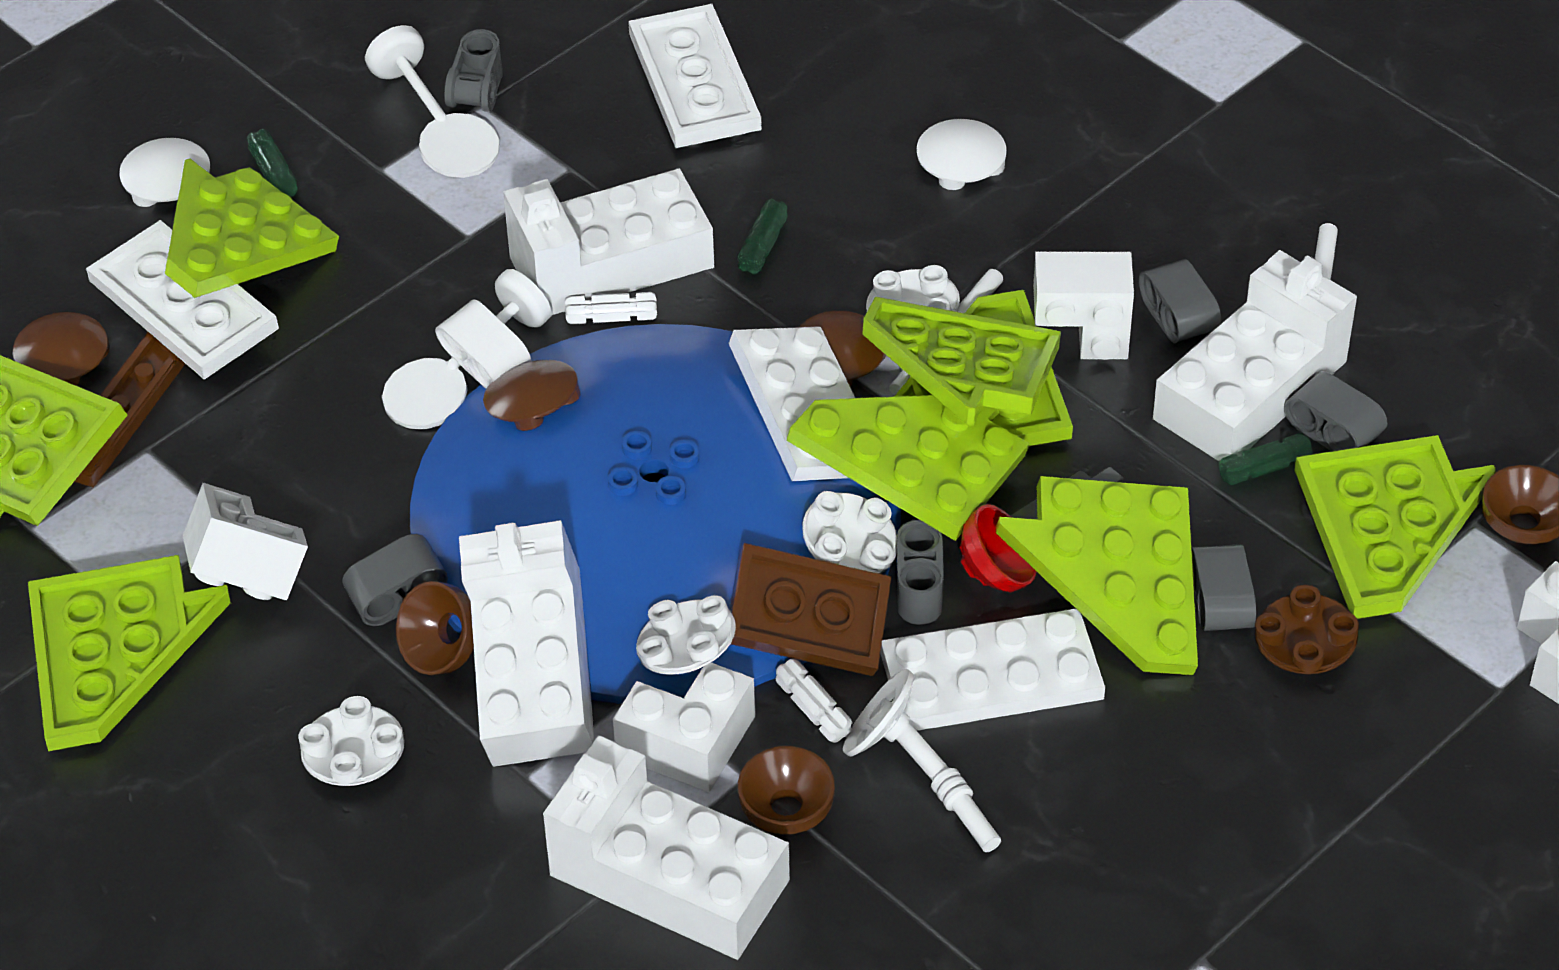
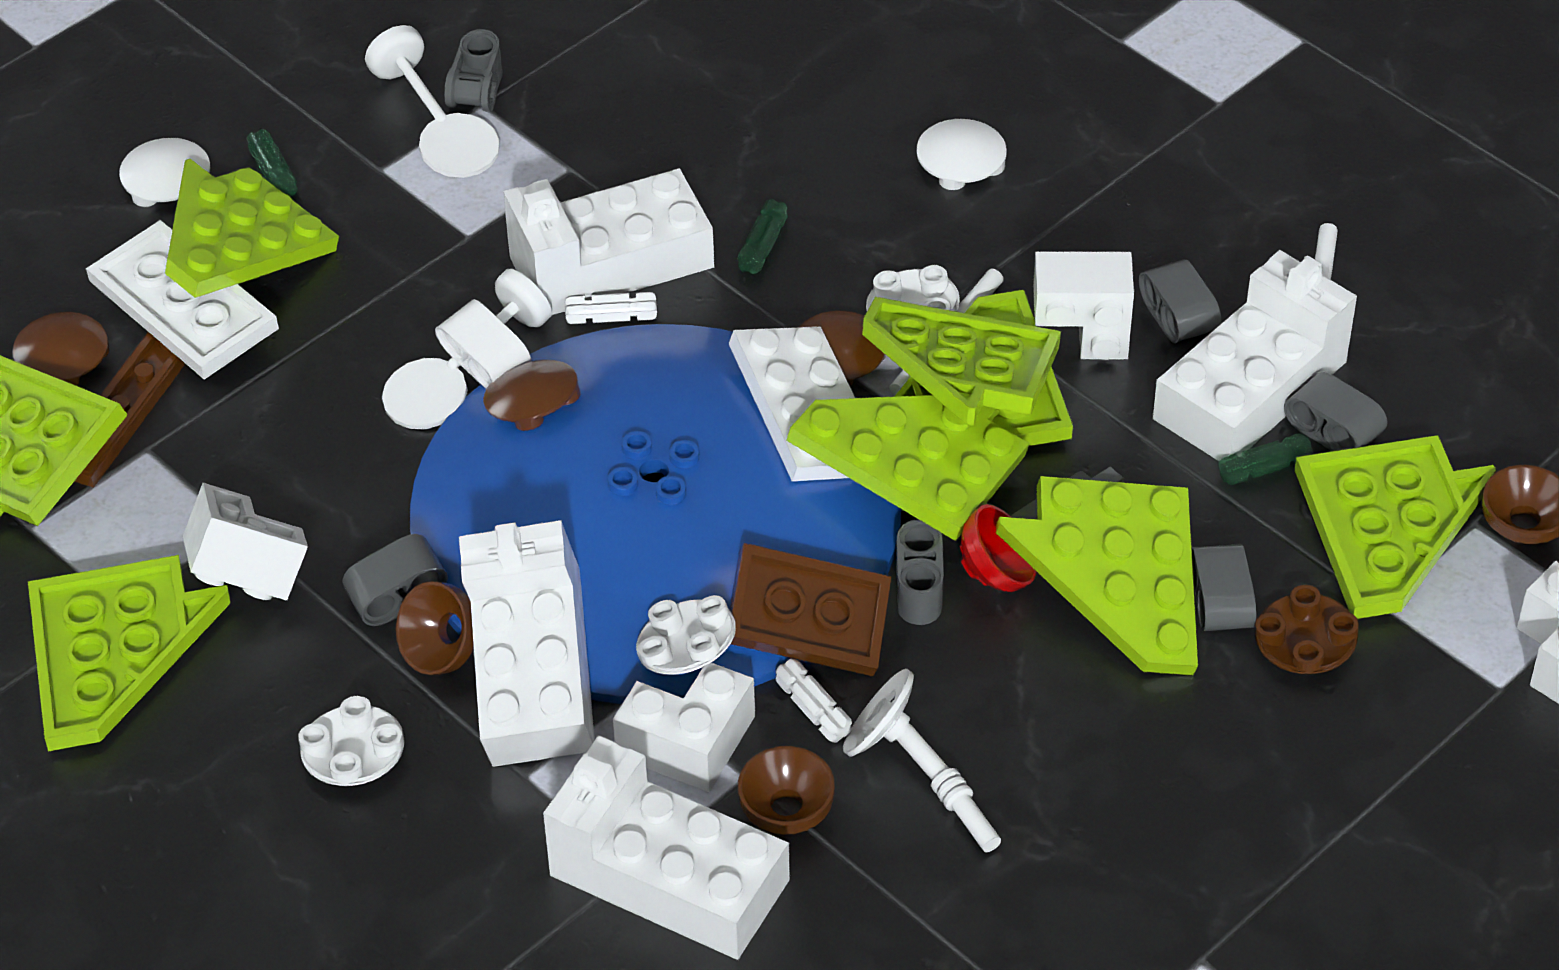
white plate [628,4,762,148] -> none
white dish [802,491,897,574] -> none
white plate [880,609,1105,731] -> none

